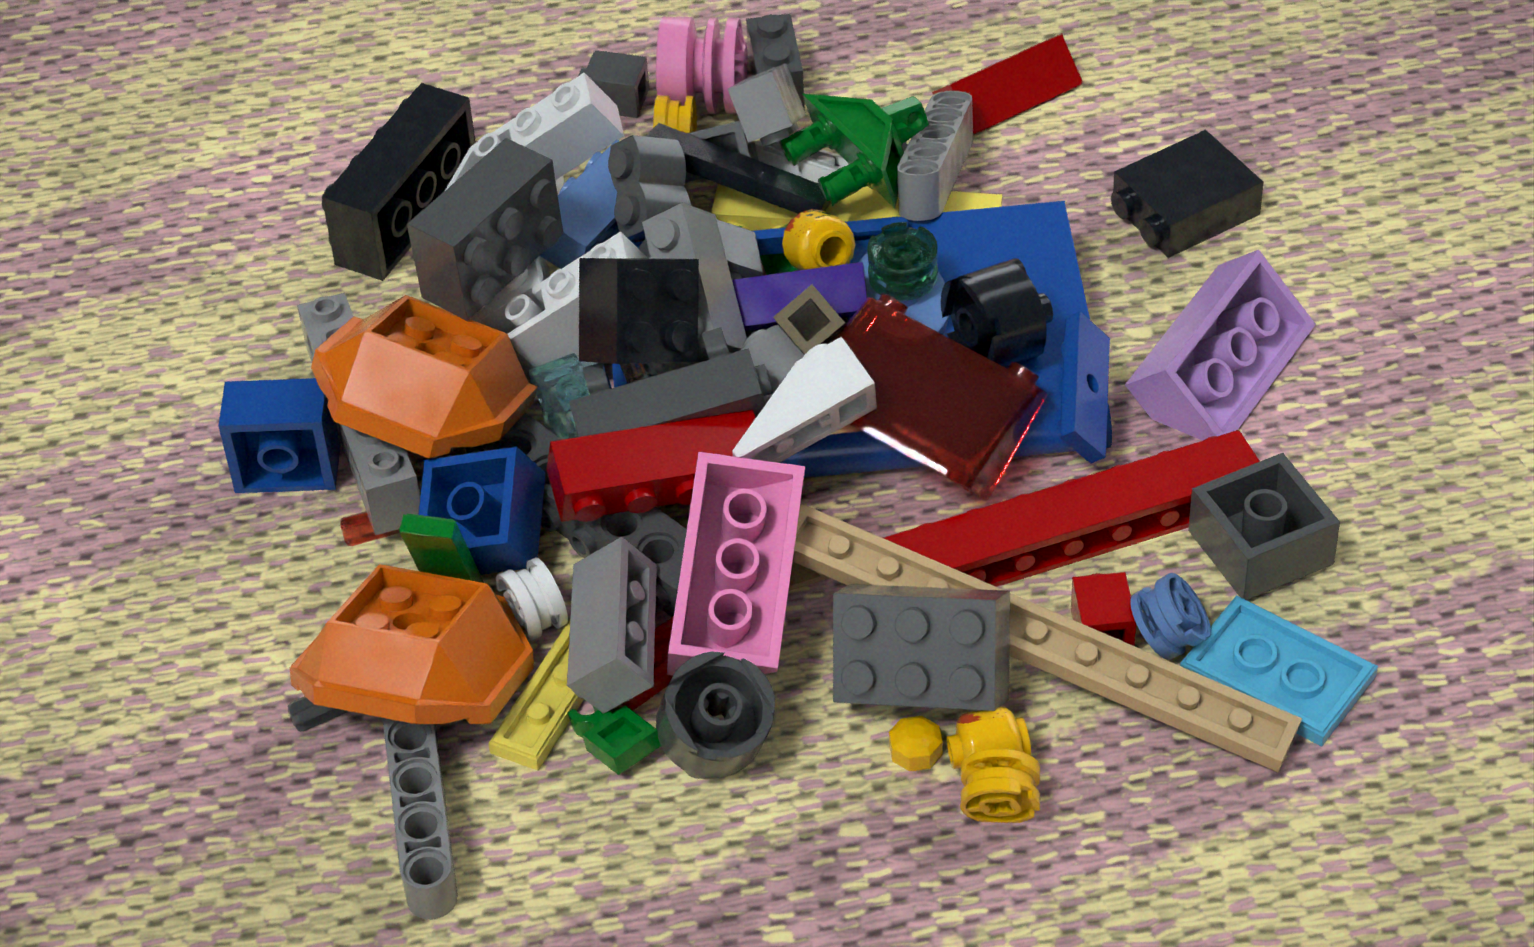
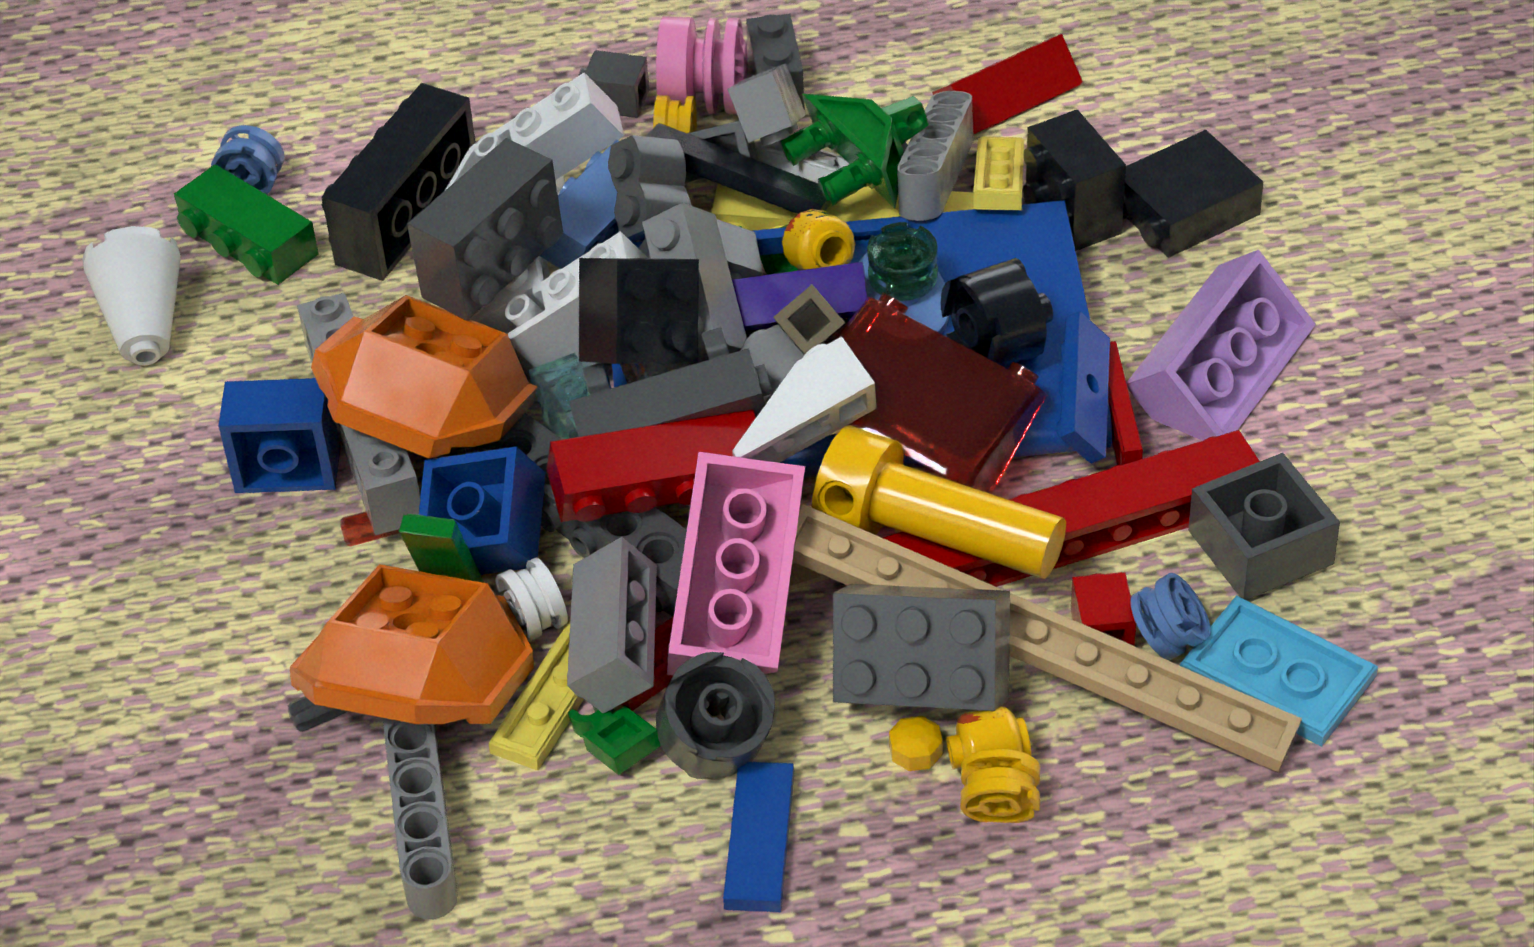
none -> white cone [82,226,181,365]
none -> green brick [174,164,319,285]
none -> medium blue wheel [211,125,285,194]
none -> blue tile [723,762,794,913]
none -> yellow piece [812,425,1066,579]
none -> light yellow tile [973,137,1024,210]
none -> black brick [1022,109,1126,251]
none -> red tile [1108,341,1143,465]

